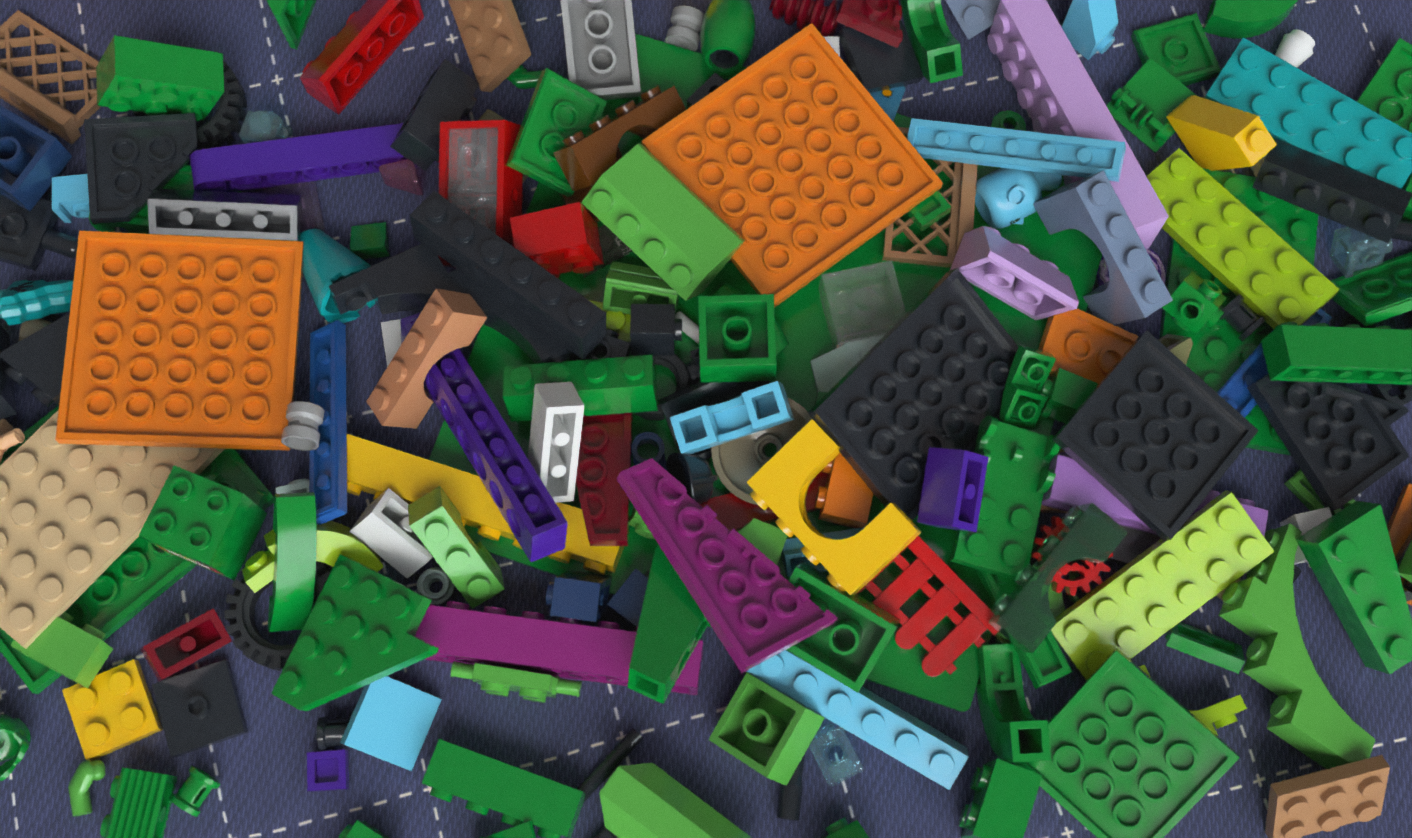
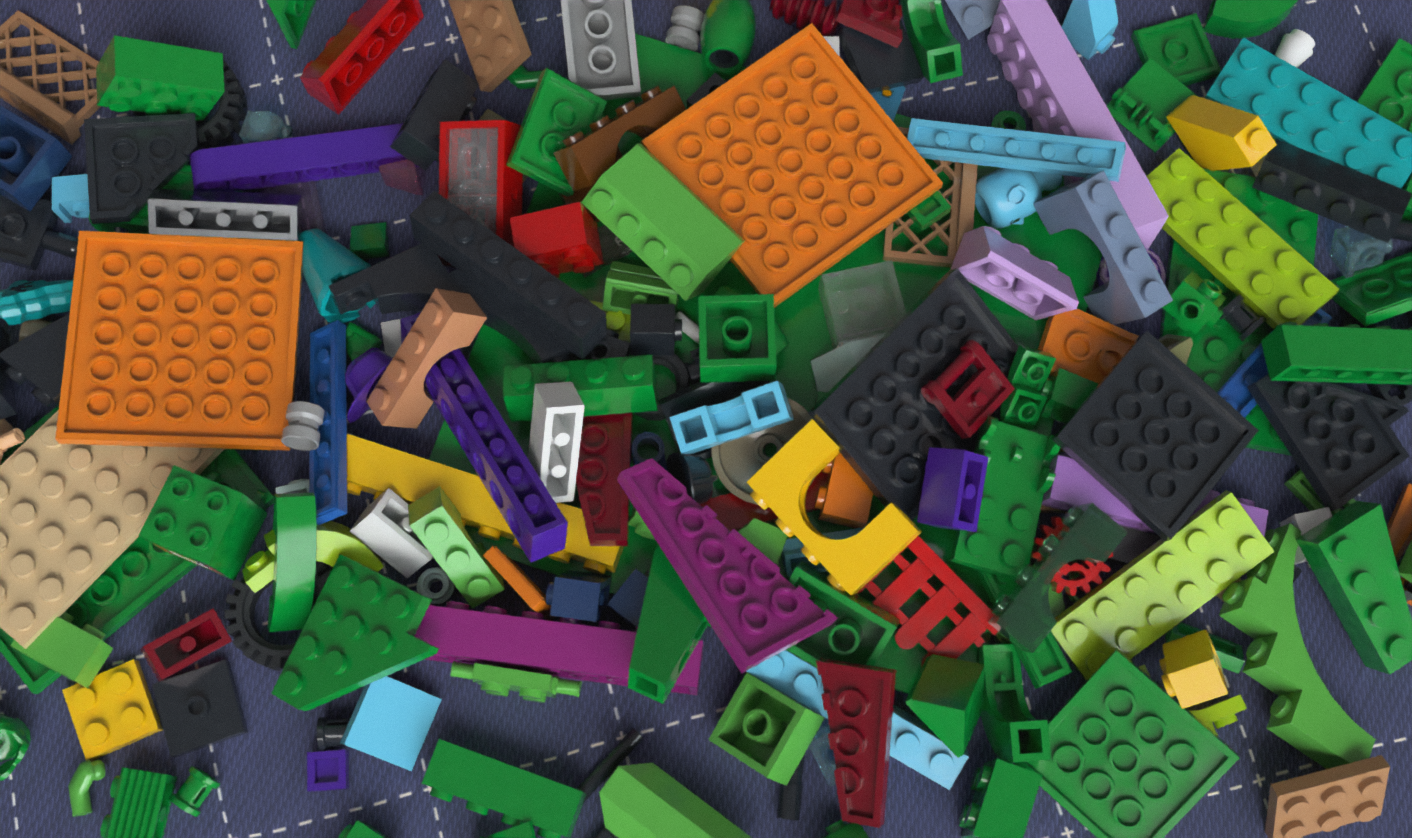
none -> dark purple piece [345,347,393,423]
none -> green tile [346,322,382,361]
none -> orange tile [483,546,557,621]
none -> dark red wing [816,658,896,828]
none -> green slope [905,654,985,758]
none -> dark red plate [921,340,1015,439]
none -> yellow brick [1159,629,1228,709]

